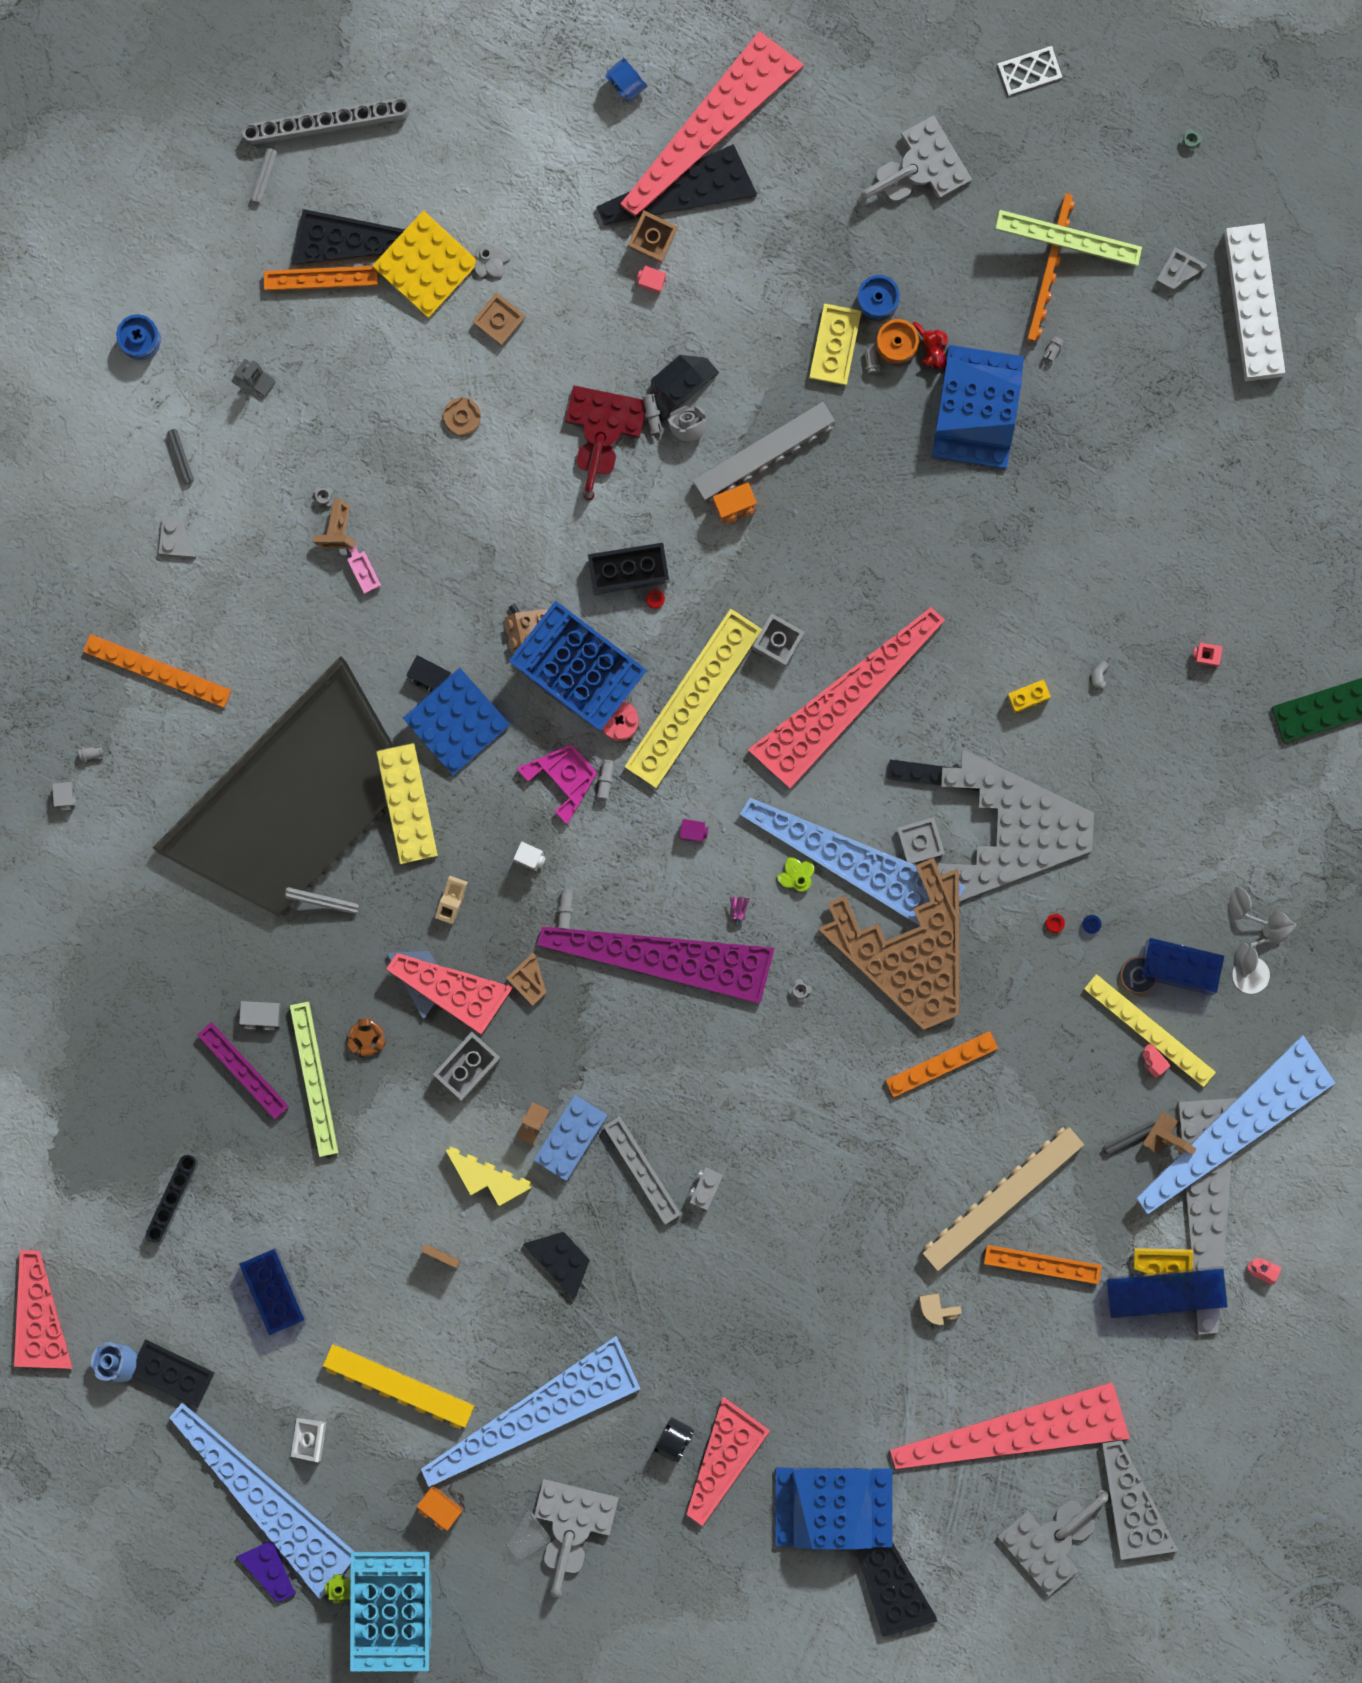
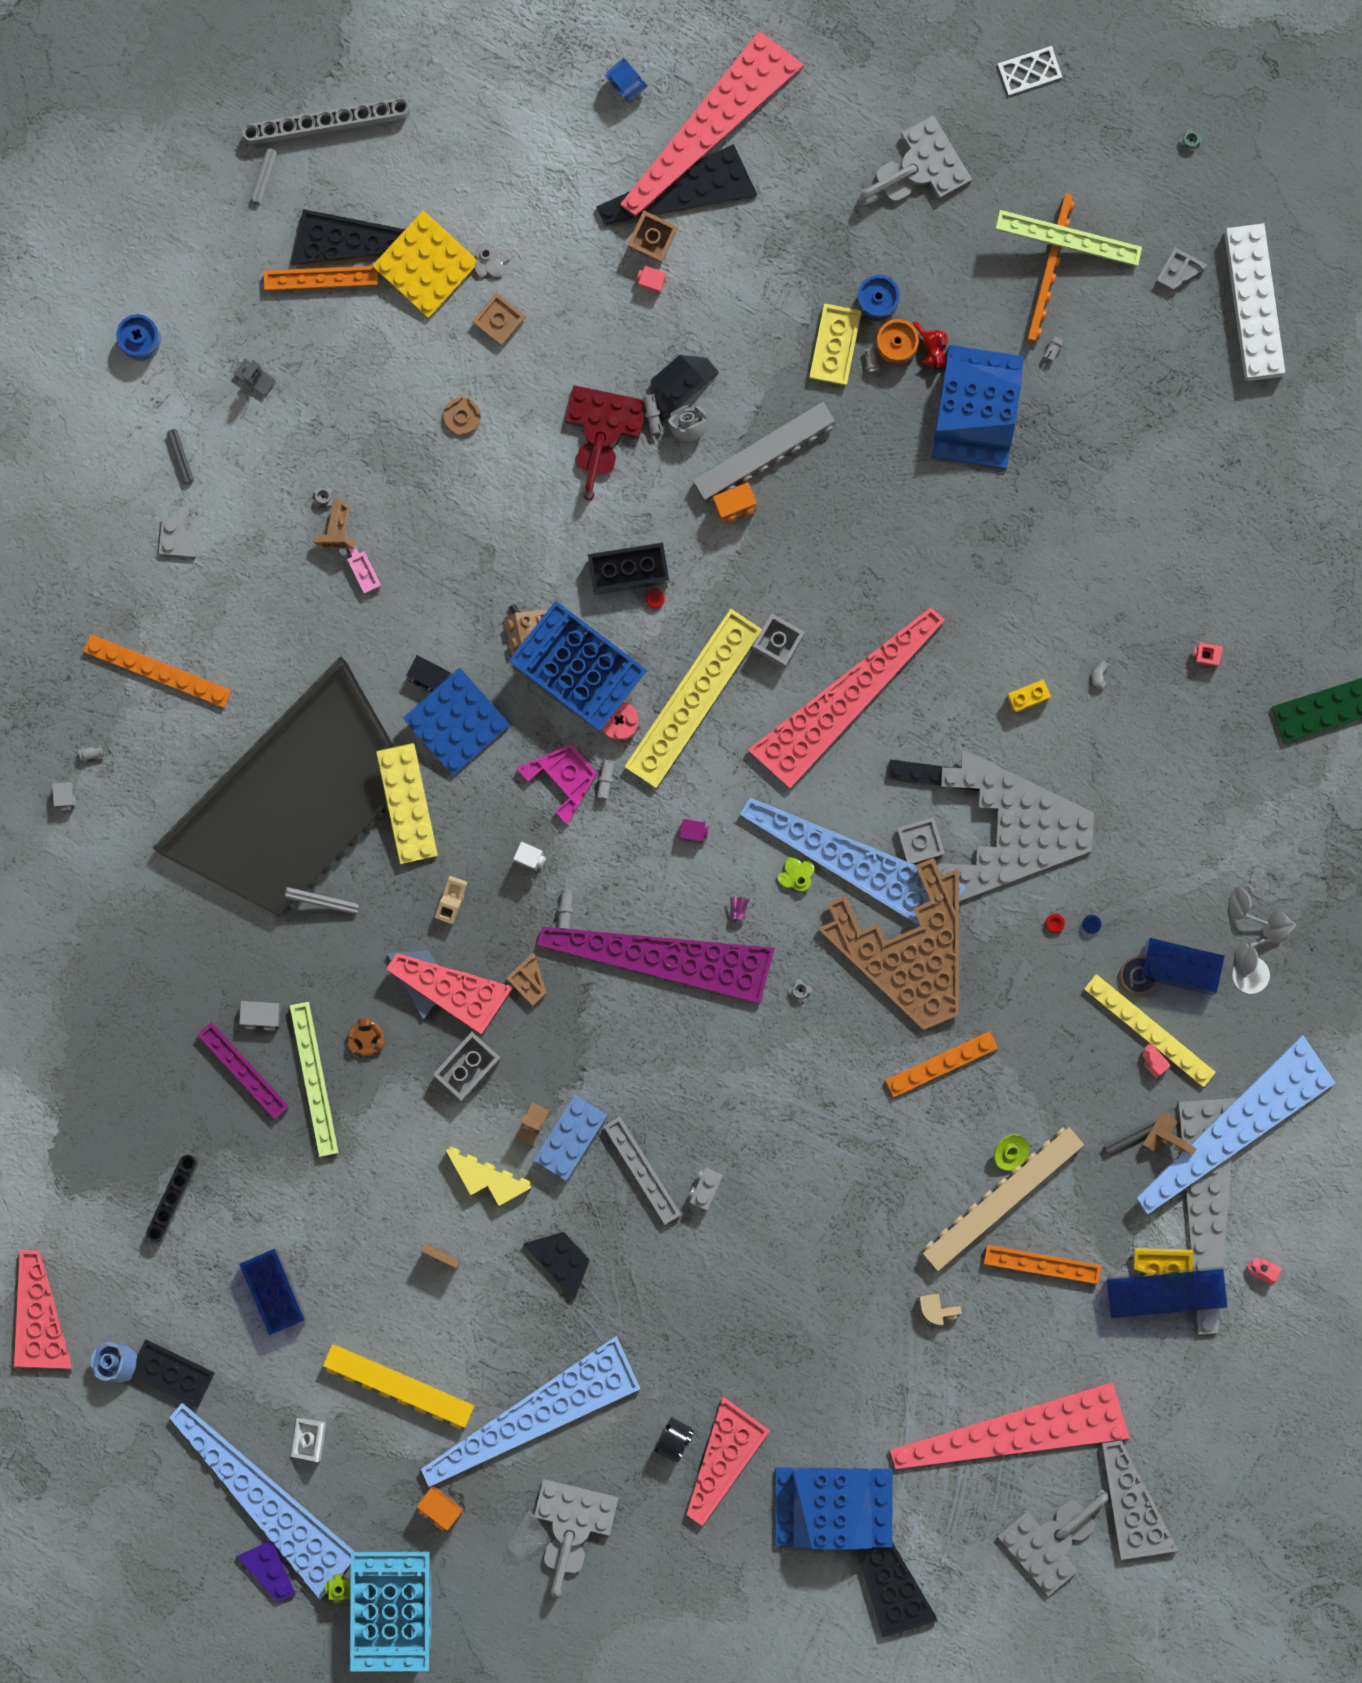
none -> lime dish [994,1134,1030,1171]

